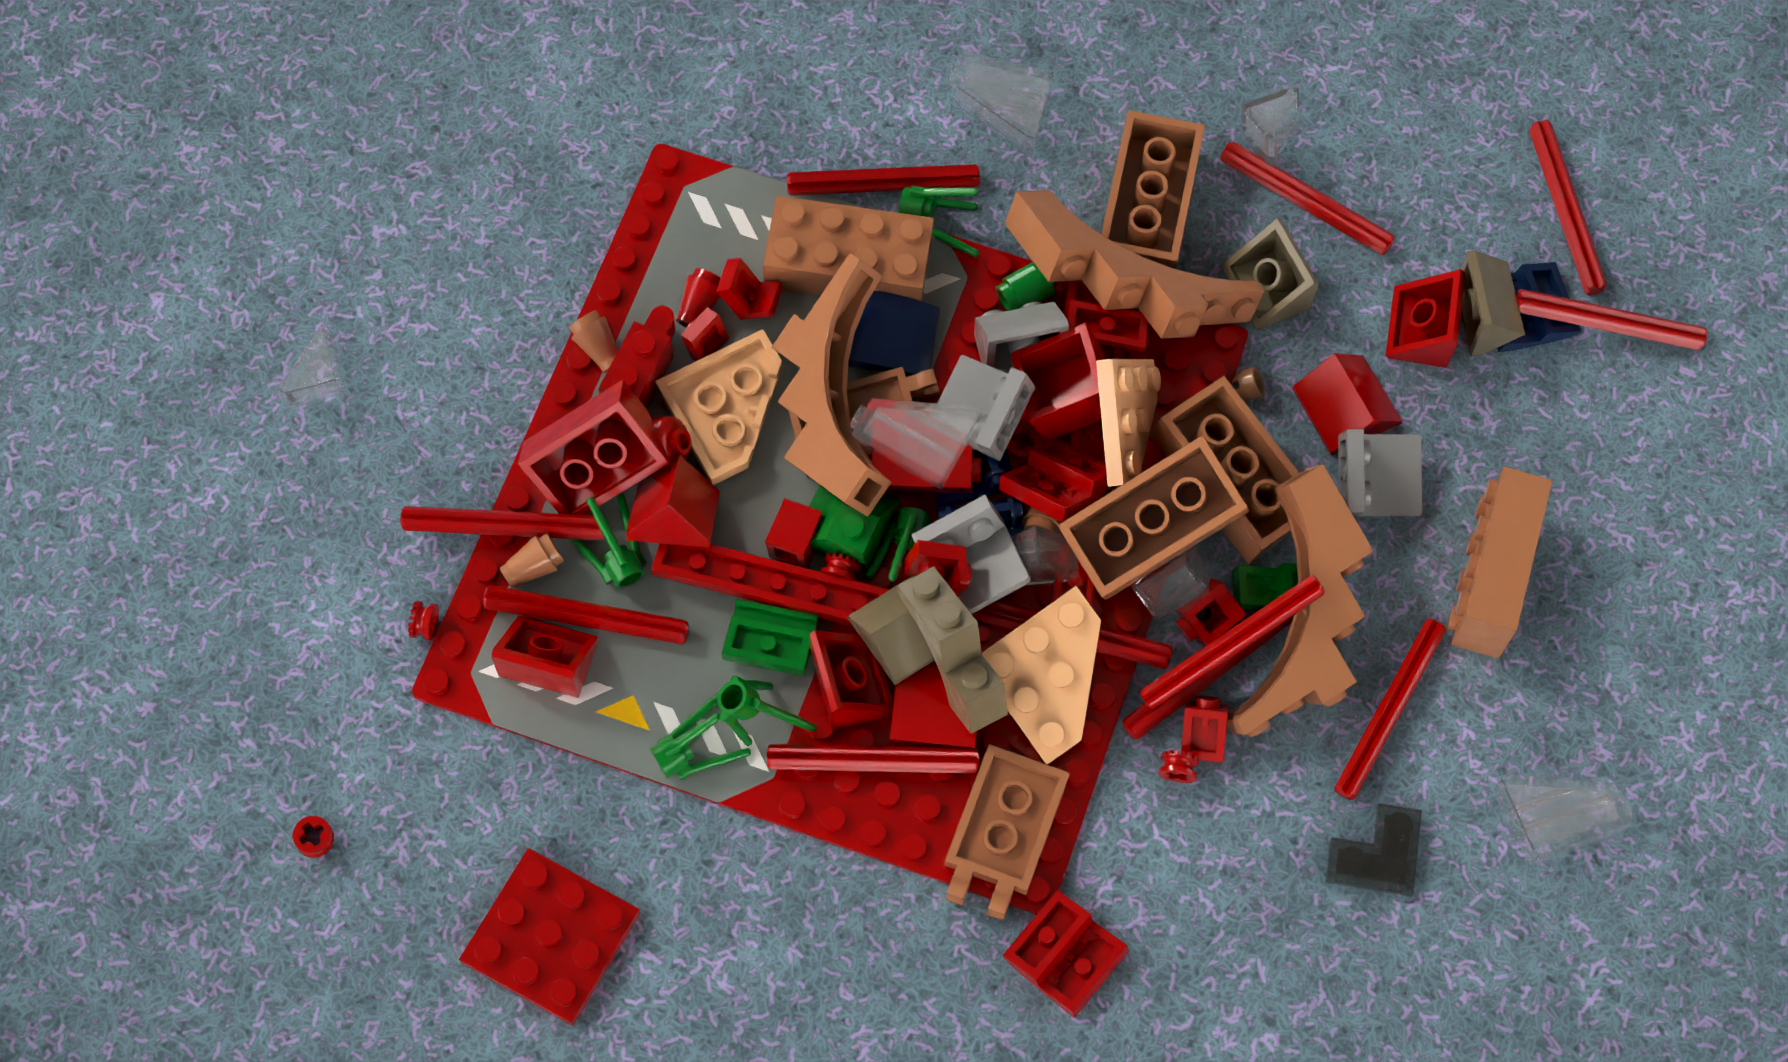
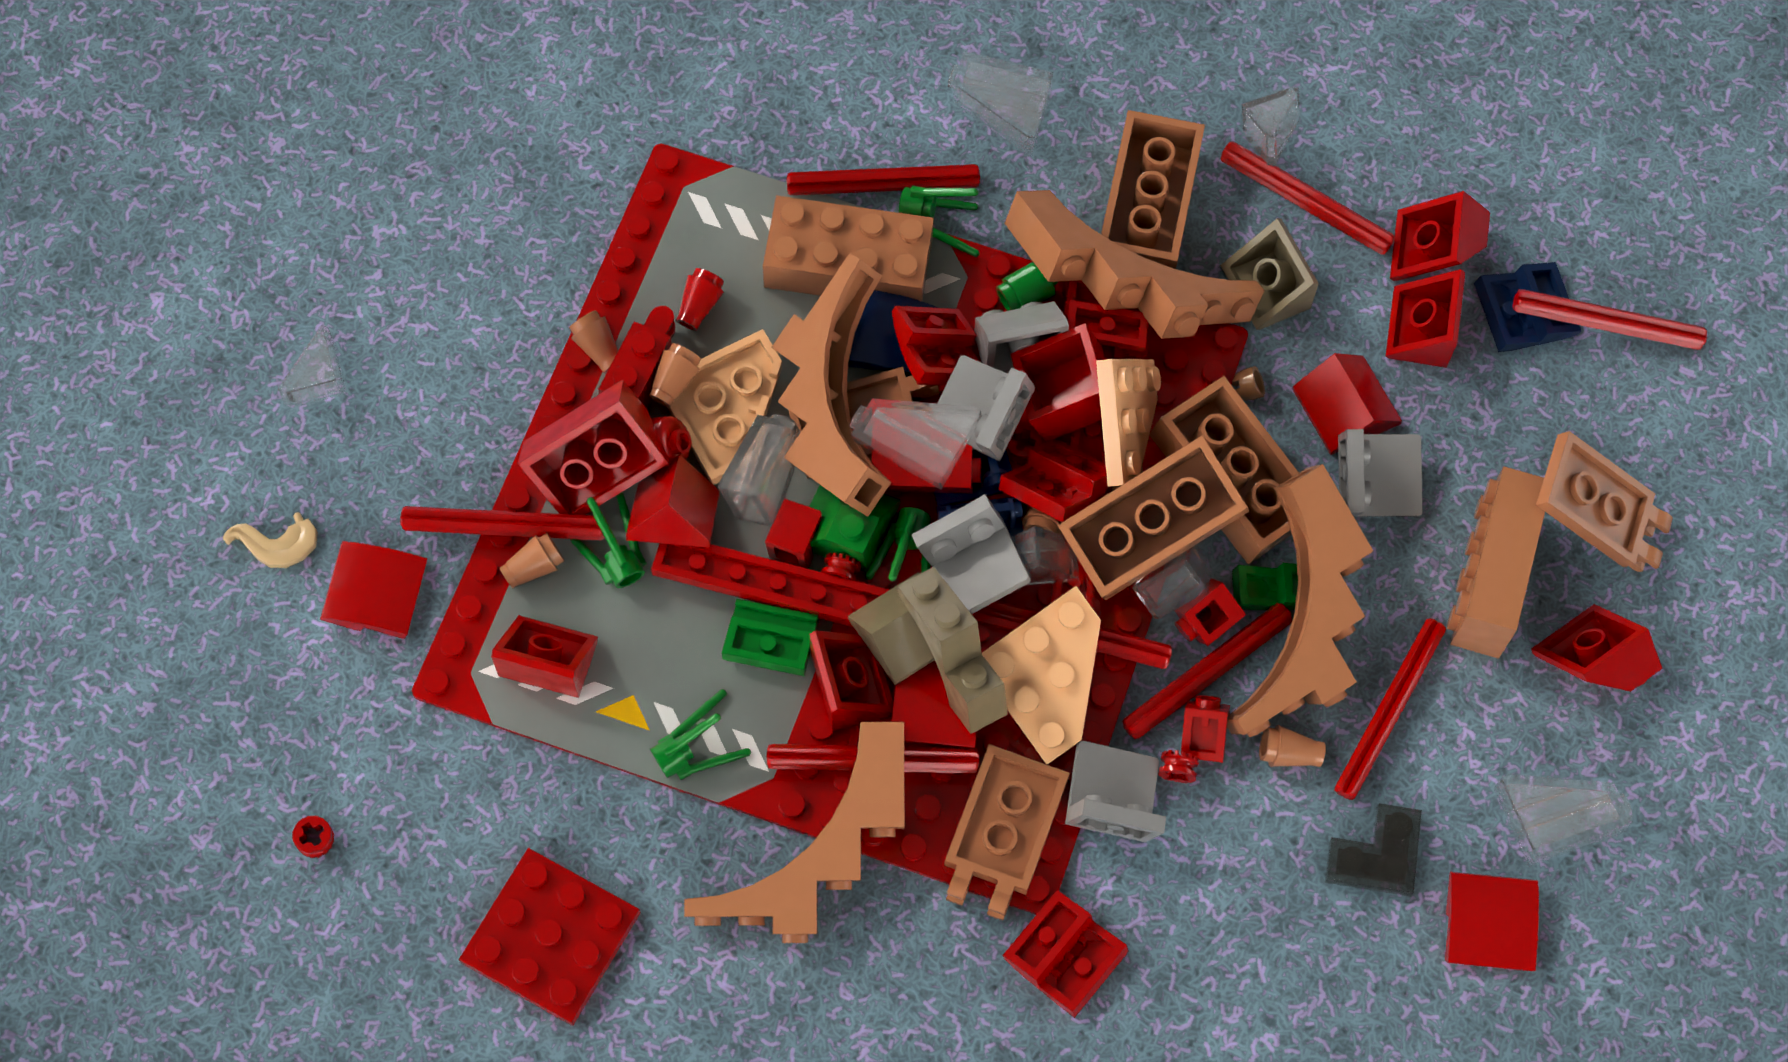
red bush [408,601,439,641] -> none
red axle [483,585,689,644] -> none
red plate [680,307,729,361] -> none
red bracket [716,258,783,320] -> none
green plant [717,675,817,746] -> none
red bracket [903,540,972,597] -> none
red axle [1140,575,1325,709] -> none
dark tan slope [1461,250,1525,357] -> none
red axle [1529,120,1607,295] -> none
none -> tan piece [223,512,318,568]
none -> red slope [320,541,428,639]
none -> nougat cone [649,343,701,407]
none -> nougat arch [684,722,905,943]
none -> clear slope [718,414,801,527]
none -> red slope [892,306,980,385]
none -> light grey bracket [1065,741,1166,842]
none -> nougat cone [1259,725,1326,767]
none -> red slope [1390,191,1490,281]
none -> red slope [1445,871,1539,972]
none -> red slope [1531,604,1663,692]
none -> nougat tile [1536,431,1673,572]

